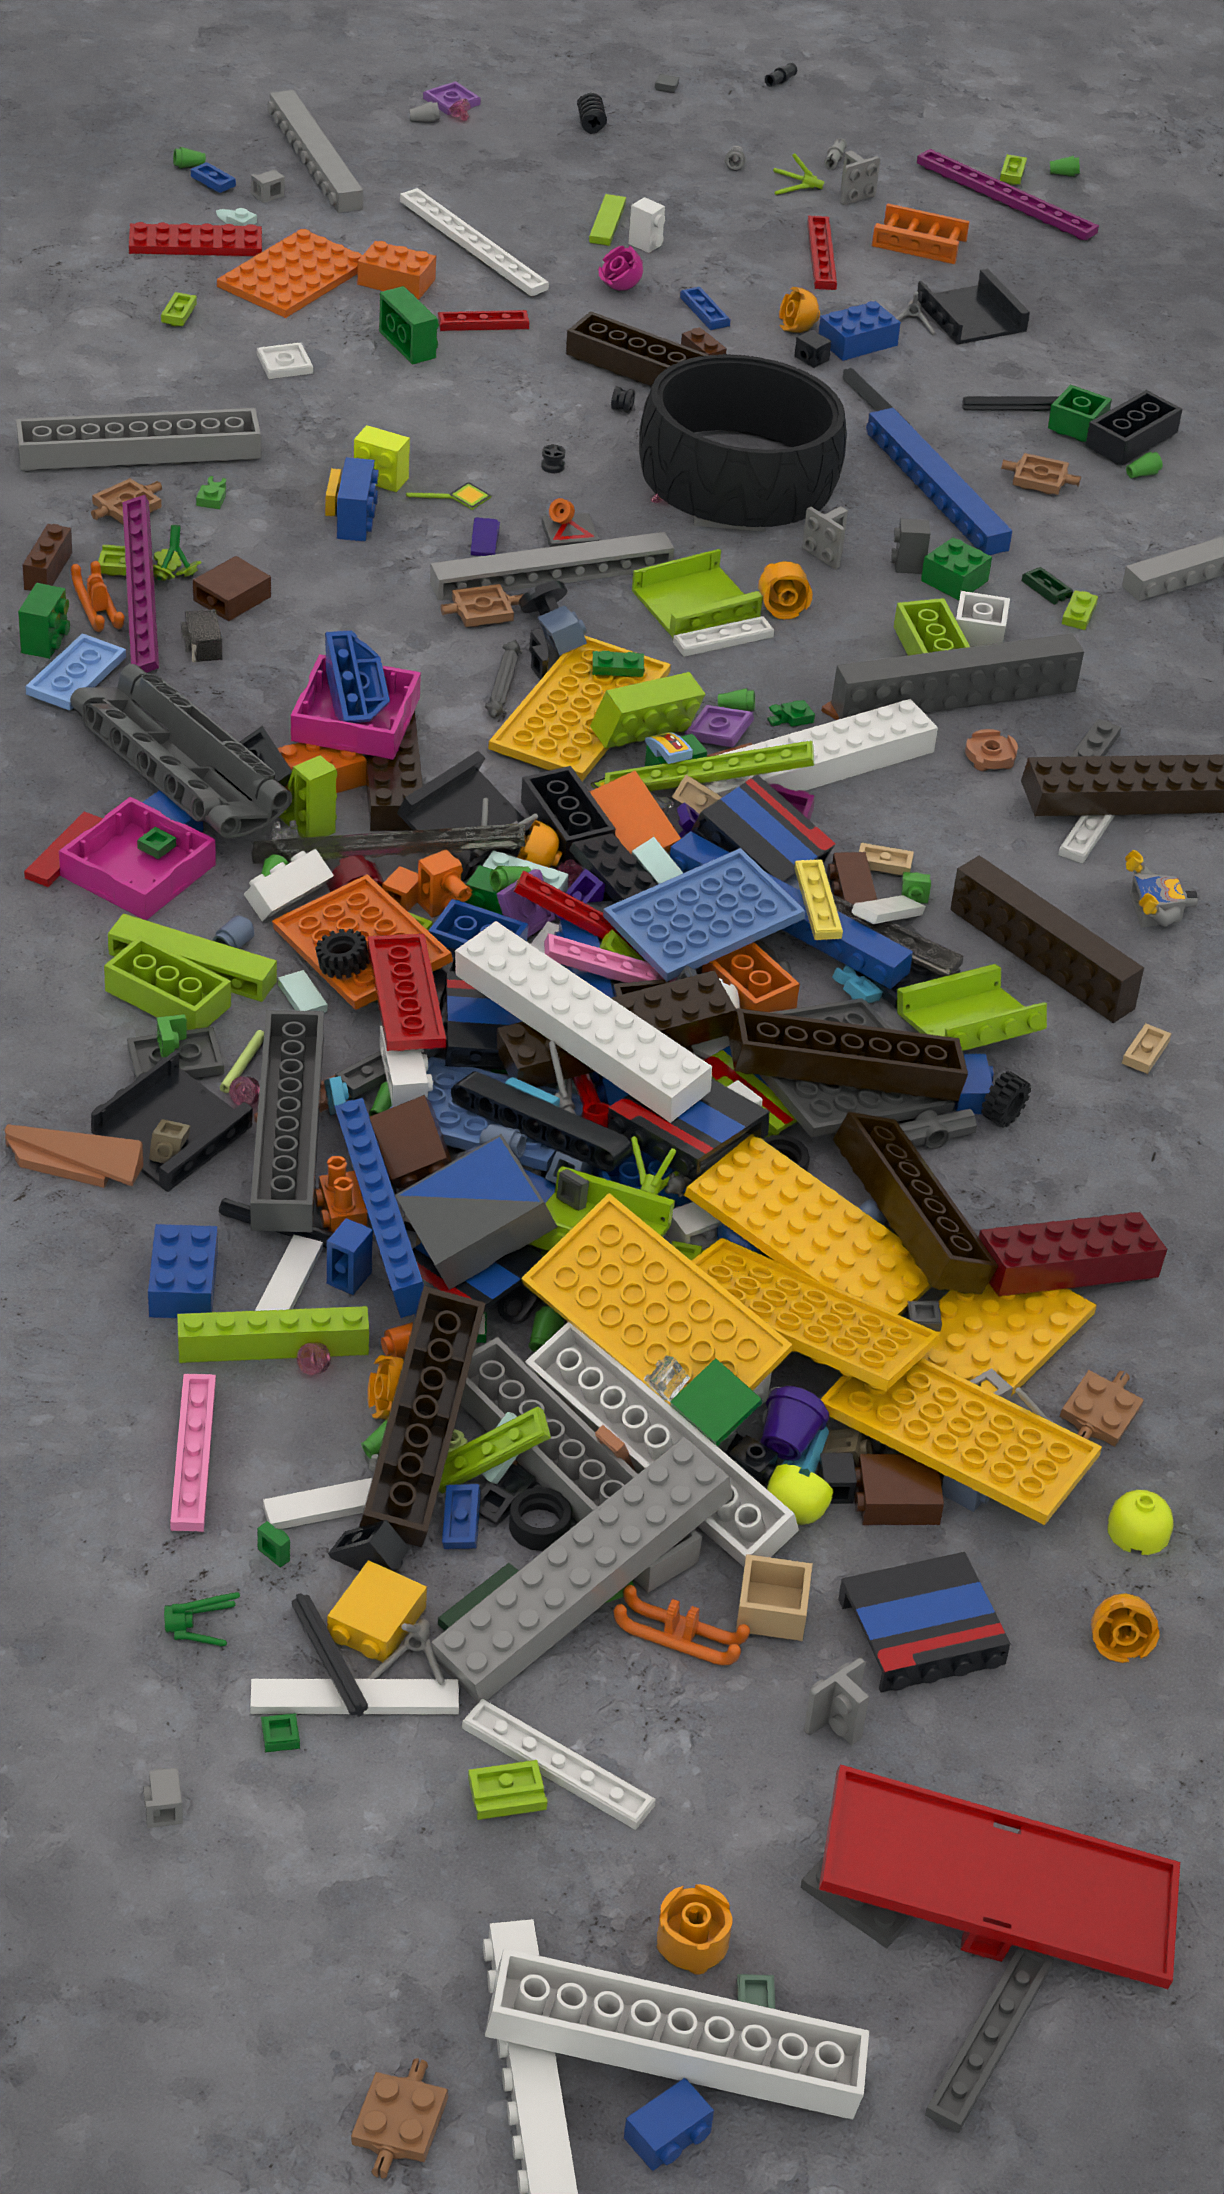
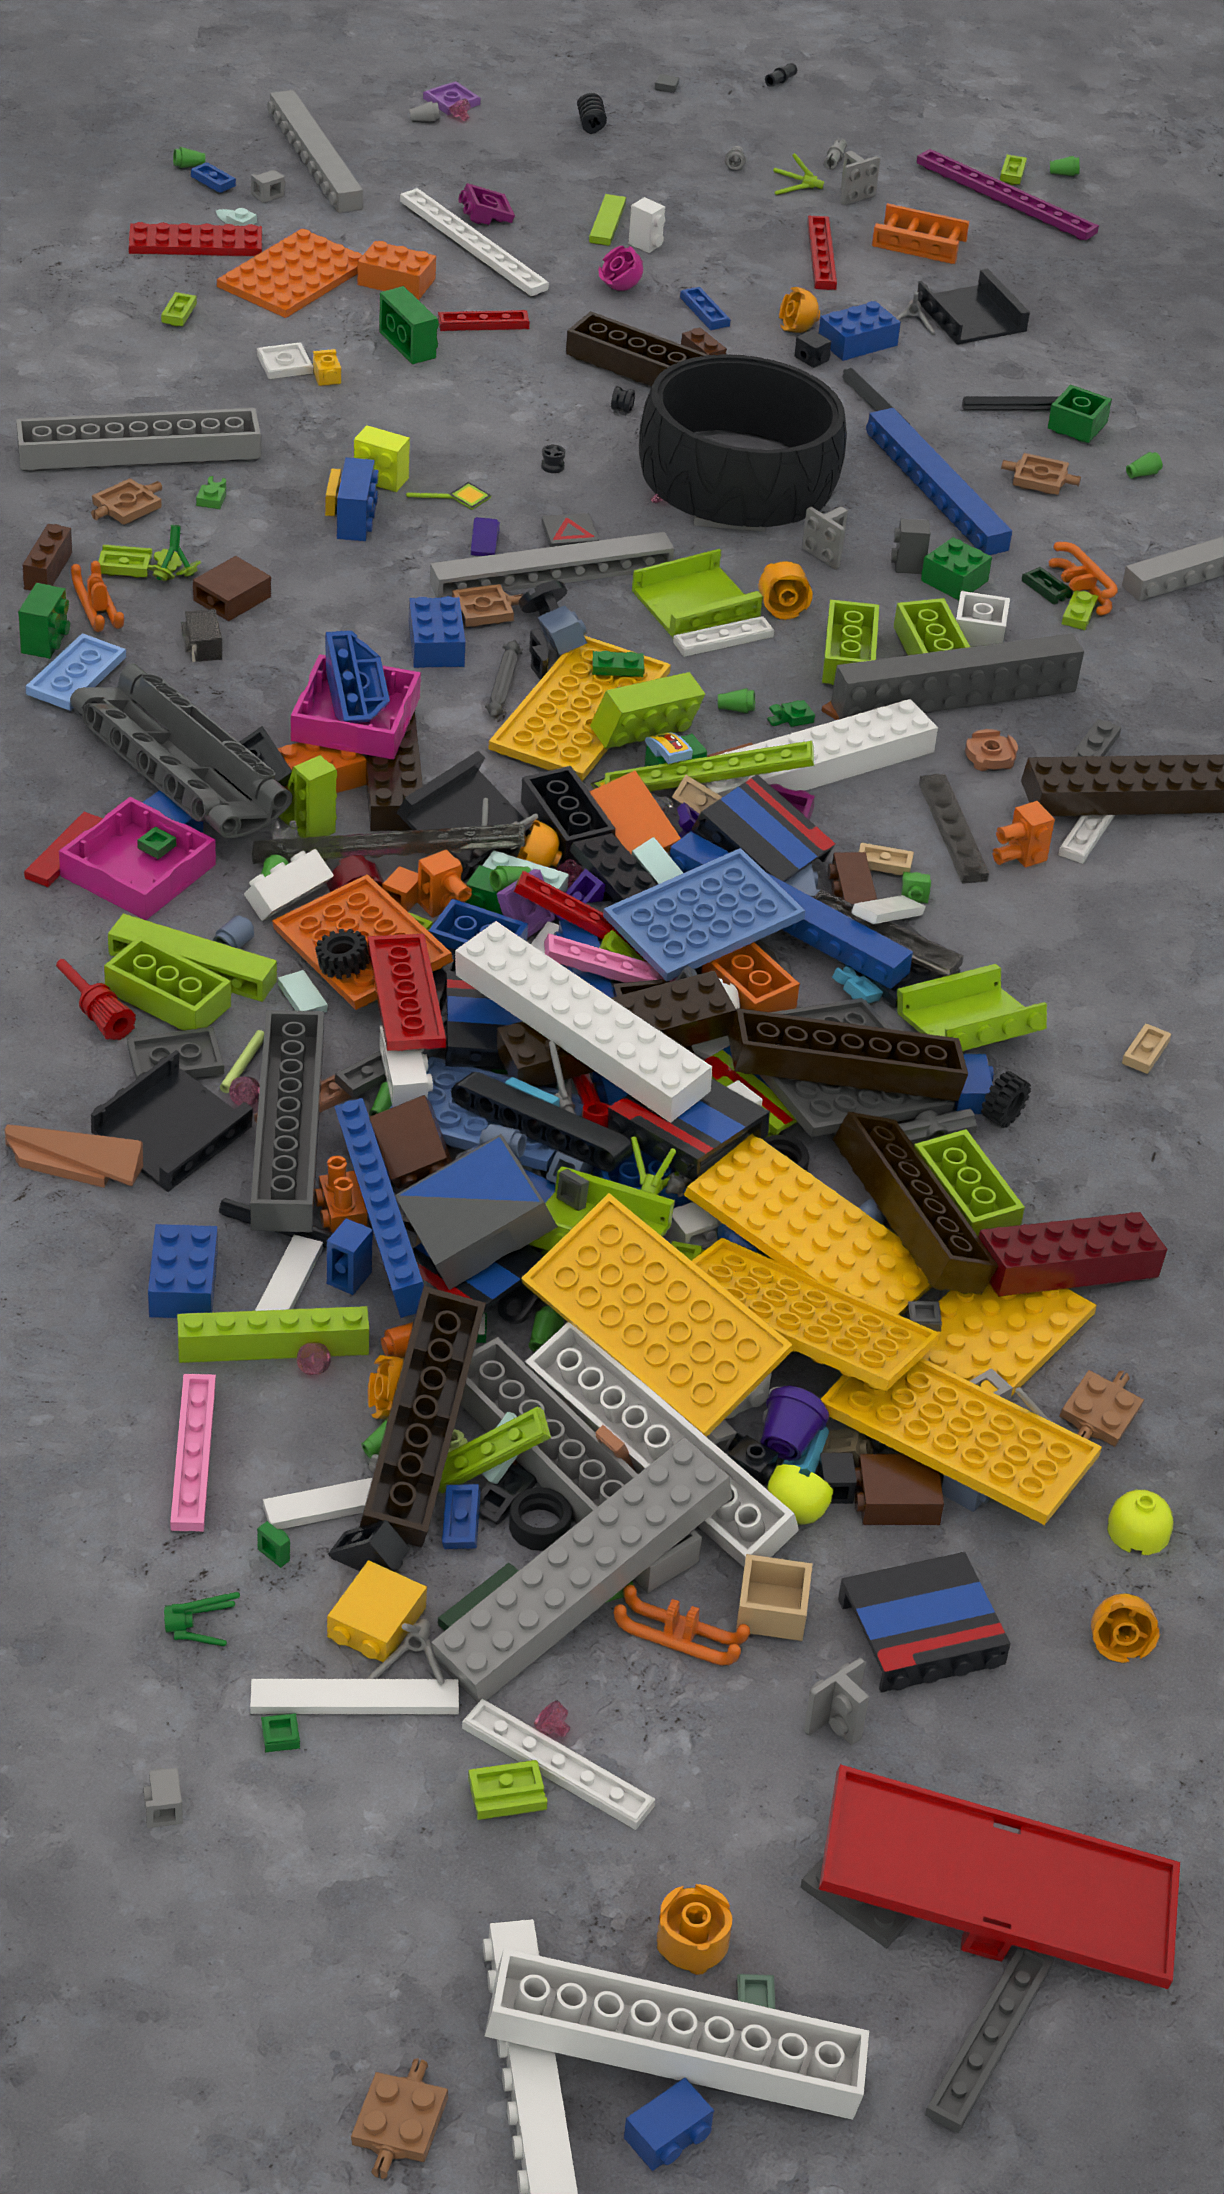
magenta plate [122,495,159,673] -> none
dark tan bracket [149,1119,191,1163] -> none
bright green bracket [157,1014,187,1058] -> none
black axle [292,1593,368,1717] -> none
medium azure bracket [324,1076,349,1115] -> none
orange tile [549,498,575,524] -> none
clear tile [644,1355,690,1402] -> none
green tile [670,1358,762,1446] -> none
medium lavender tile [685,705,754,747] -> none
light yellow tile [794,860,843,940] -> none
dark brown brick [950,855,1144,1023] -> none
black brick [1085,390,1182,465] -> none
torso [1125,850,1198,927] -> none
none -> red piece [56,959,136,1040]
none -> yellow brick [313,349,341,386]
none -> blue brick [409,596,466,668]
none -> magenta plate [458,183,515,225]
none -> clear pink tile [534,1700,570,1737]
none -> lime brick [822,600,879,685]
none -> lime brick [914,1129,1025,1236]
none -> clear smoke plate [919,774,989,884]
none -> orange brick [992,801,1055,868]
none -> orange piece [1049,542,1118,616]

